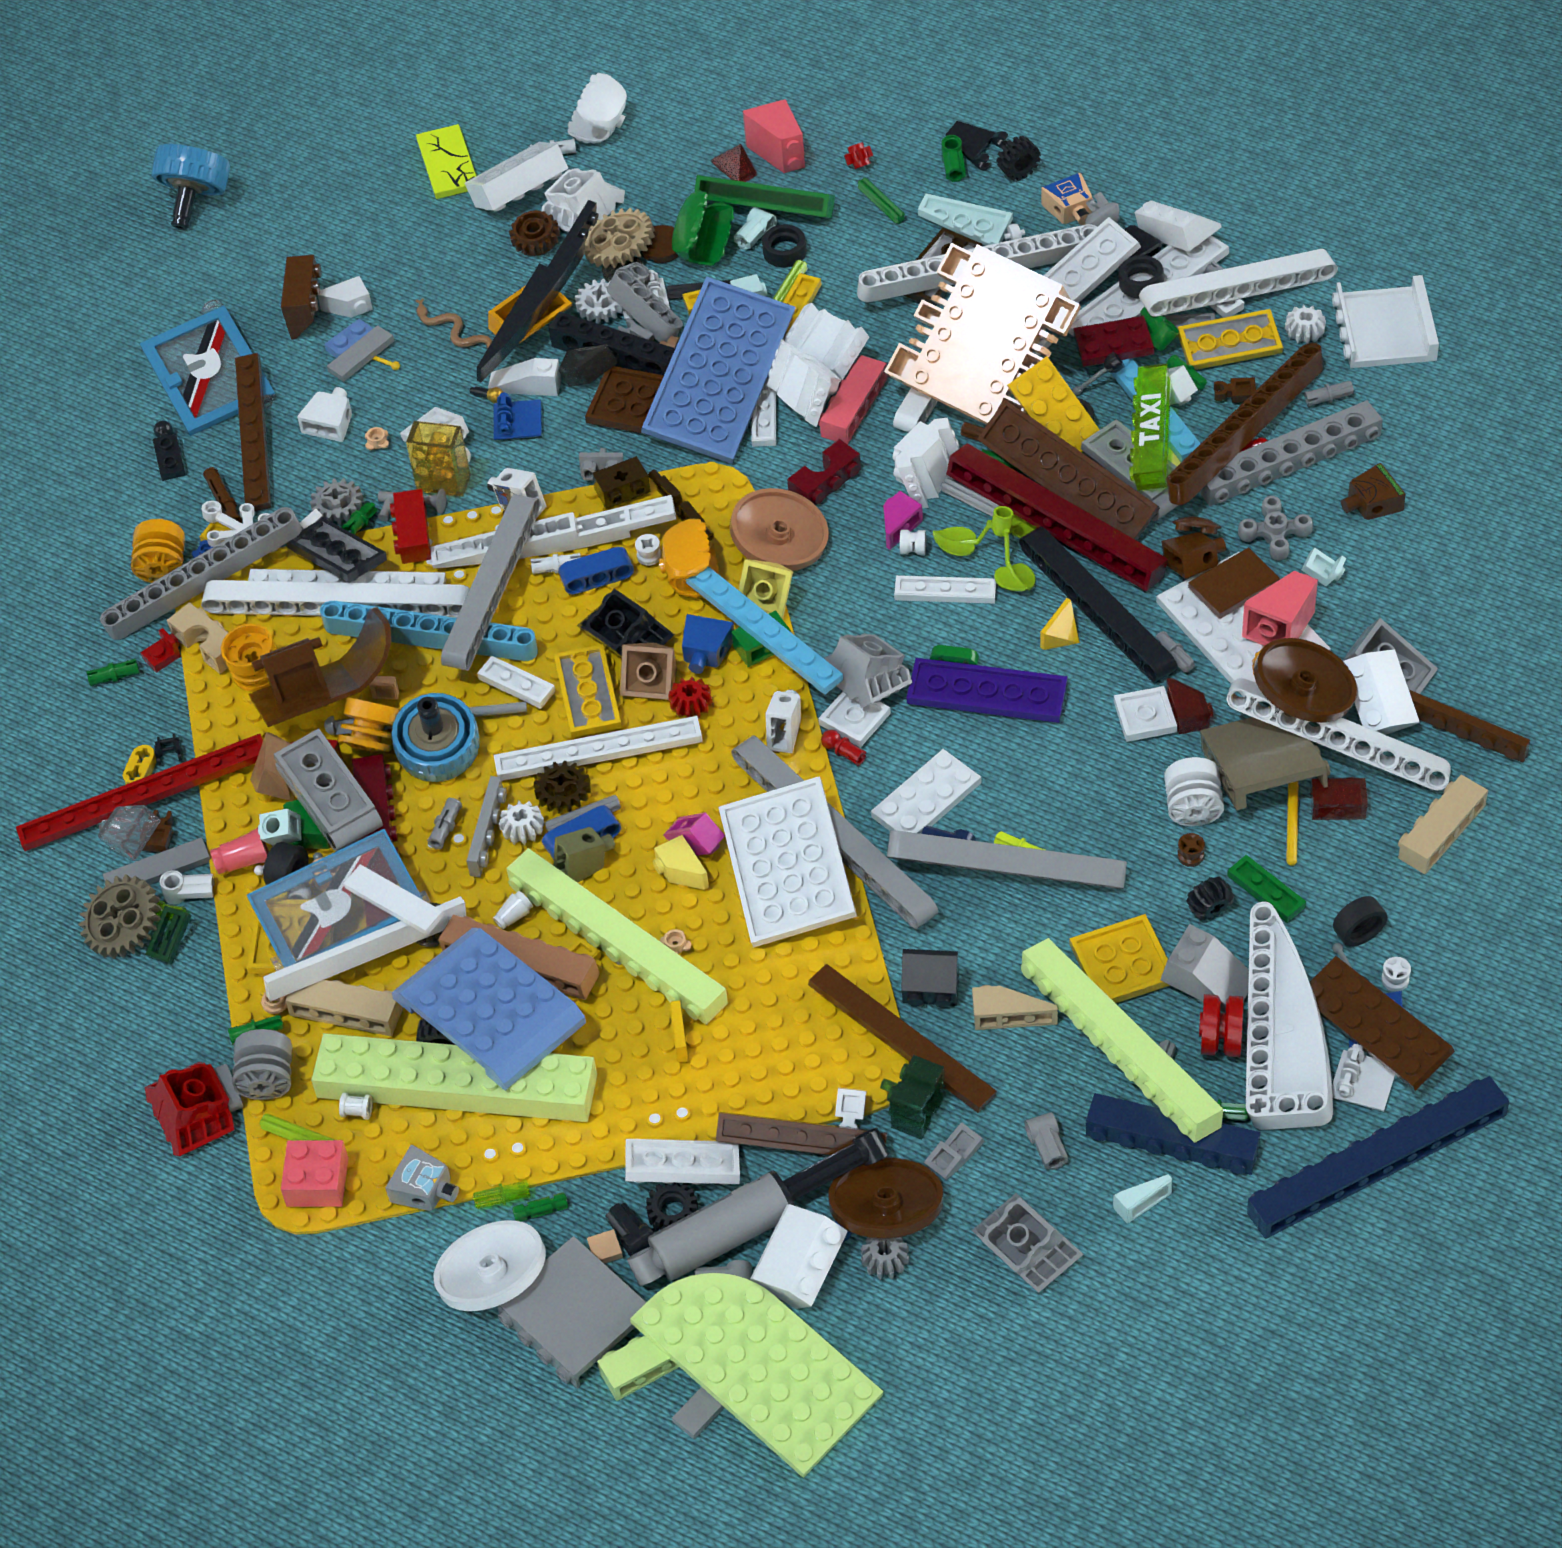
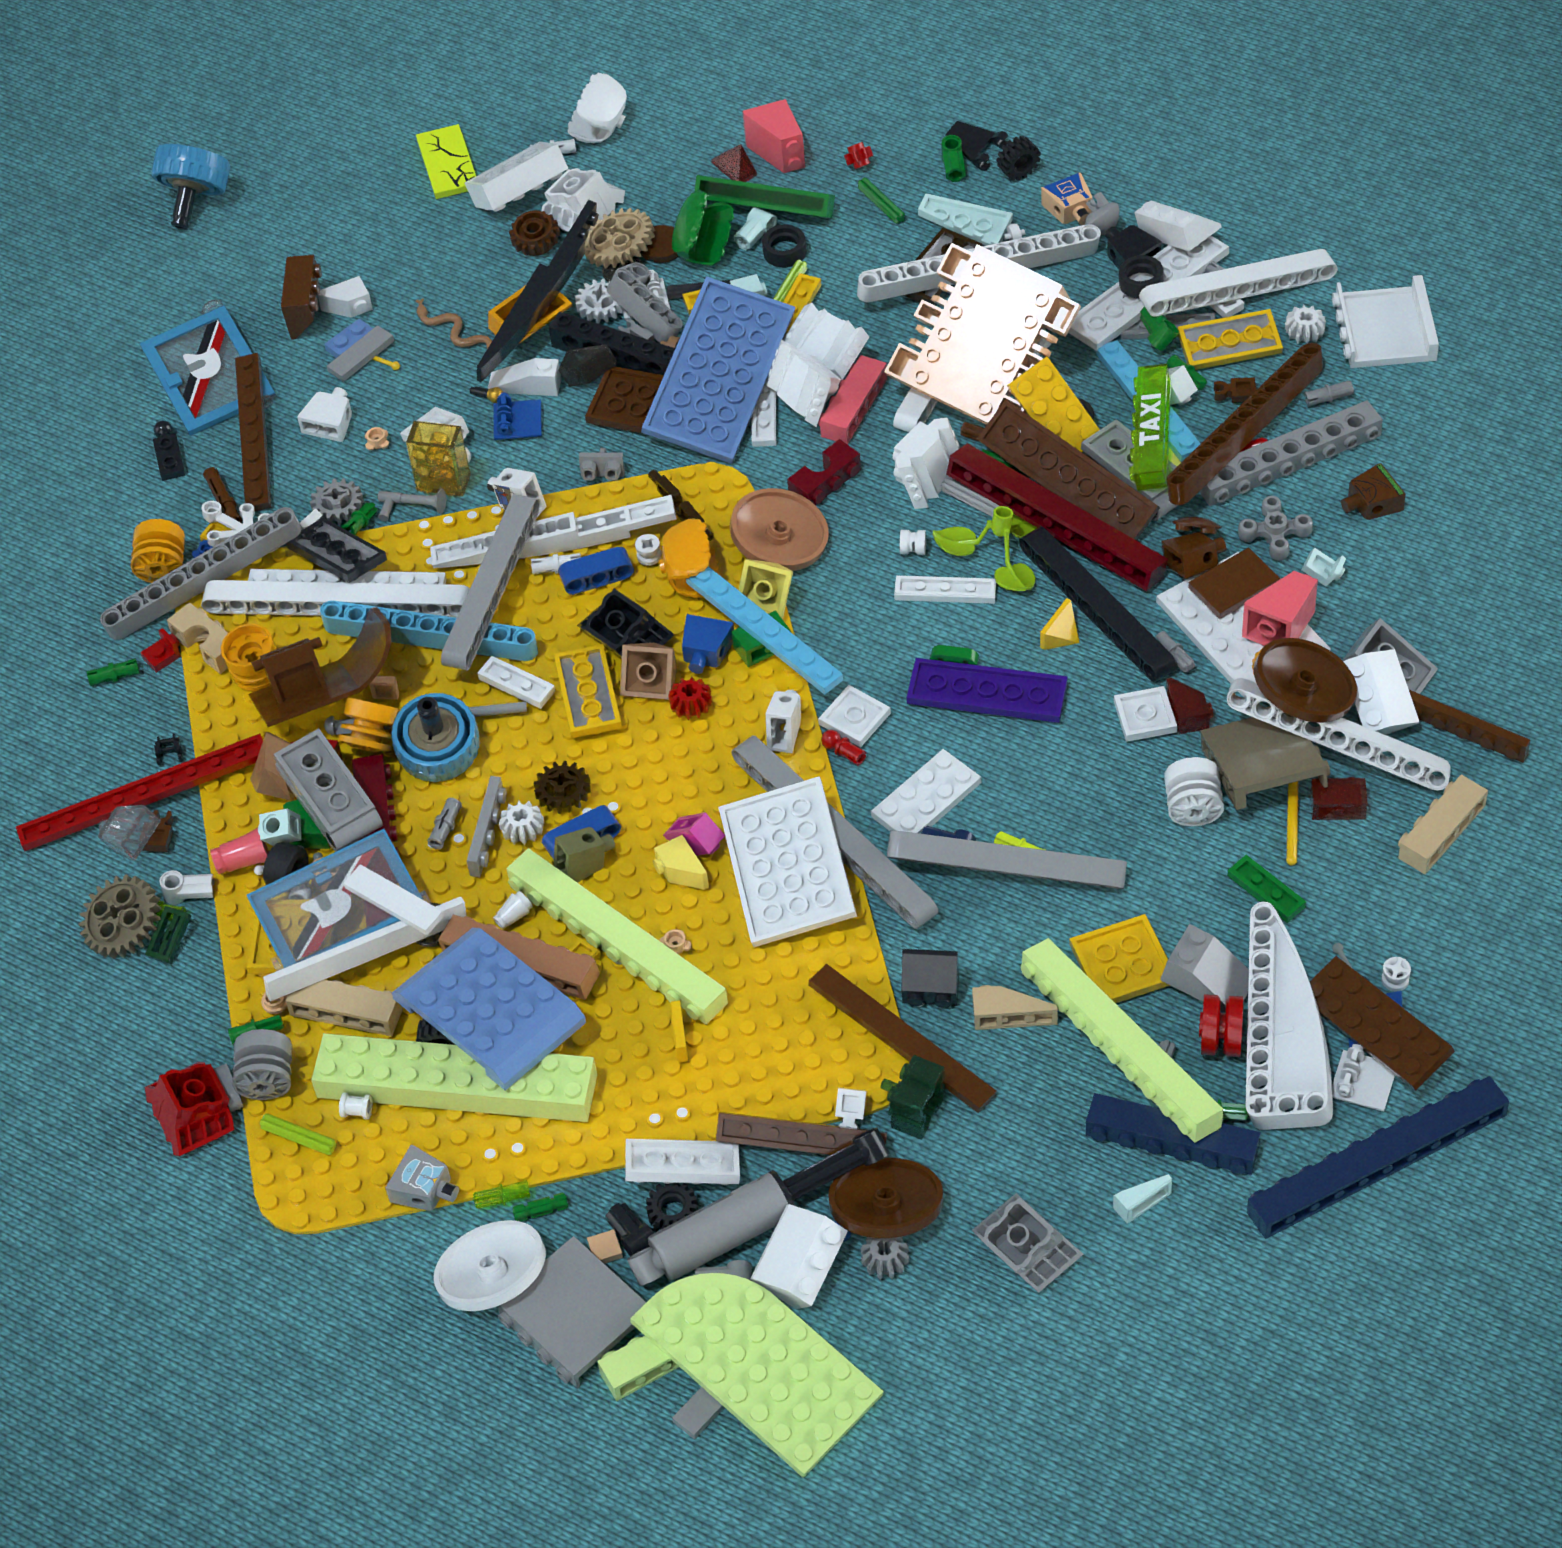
light grey tile [102,837,210,885] -> none
yellow beam [122,745,156,785] -> none
coral brick [281,1140,348,1207] -> none
red brick [390,489,432,564] -> none
white plate [494,716,703,781] -> none
light grey axle [545,795,621,832] -> none
dark brown brick [592,456,651,509] -> none
light grey slope [824,633,912,708] -> none
dark pink slope [883,491,923,550] -> none
light grey slope [924,1122,985,1180] -> none
light grey piece [1024,1112,1068,1170] -> none
white plate [1044,217,1141,303] -> none
hinge [1072,351,1125,396] -> none
dark red plate [1073,315,1154,367] -> none
reddish brown wheel [1178,833,1205,867] -> none
black gear [1186,876,1234,920] -> none
black tyre [1333,896,1388,947] -> none

